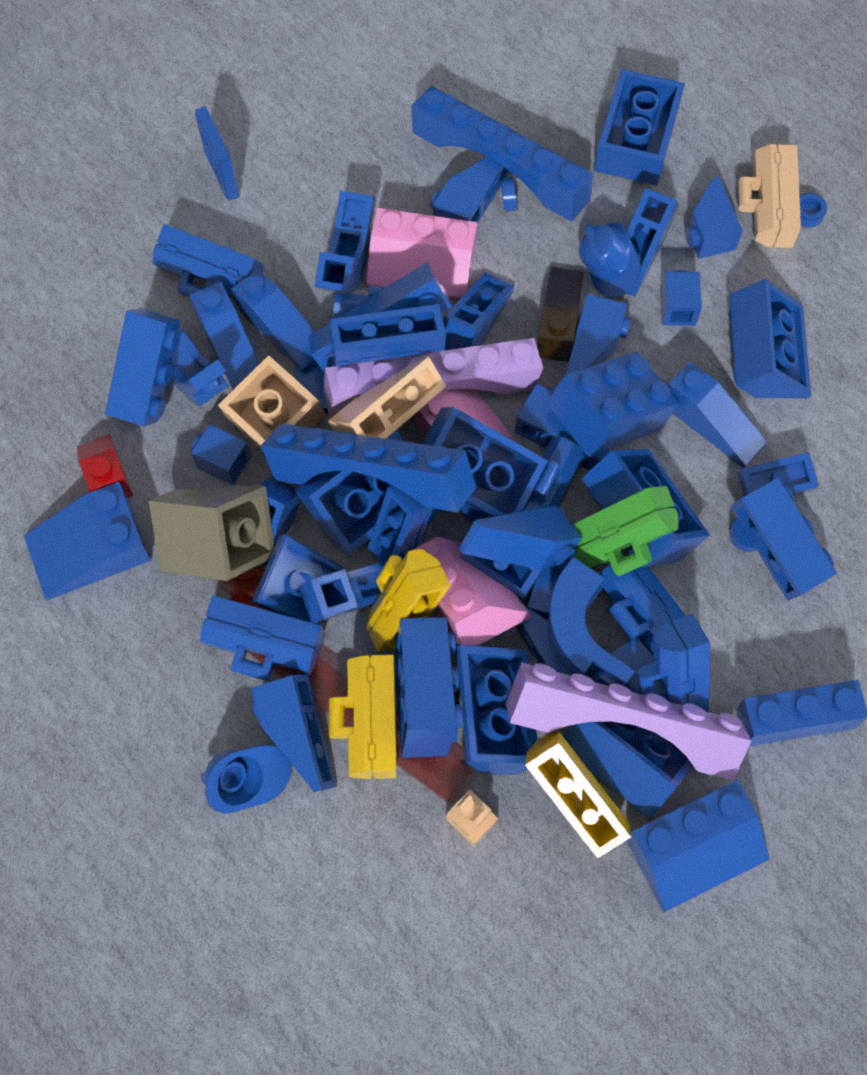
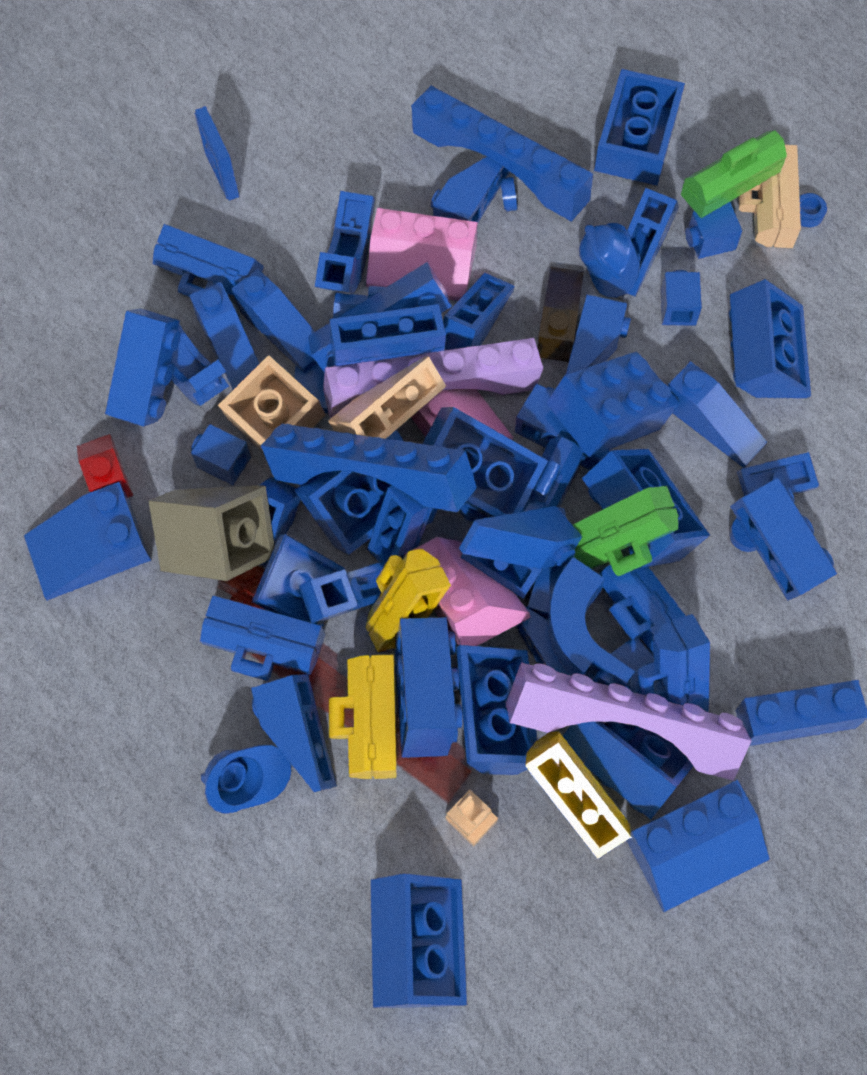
none -> blue slope [371,873,467,1008]
none -> bright green piece [681,130,787,218]

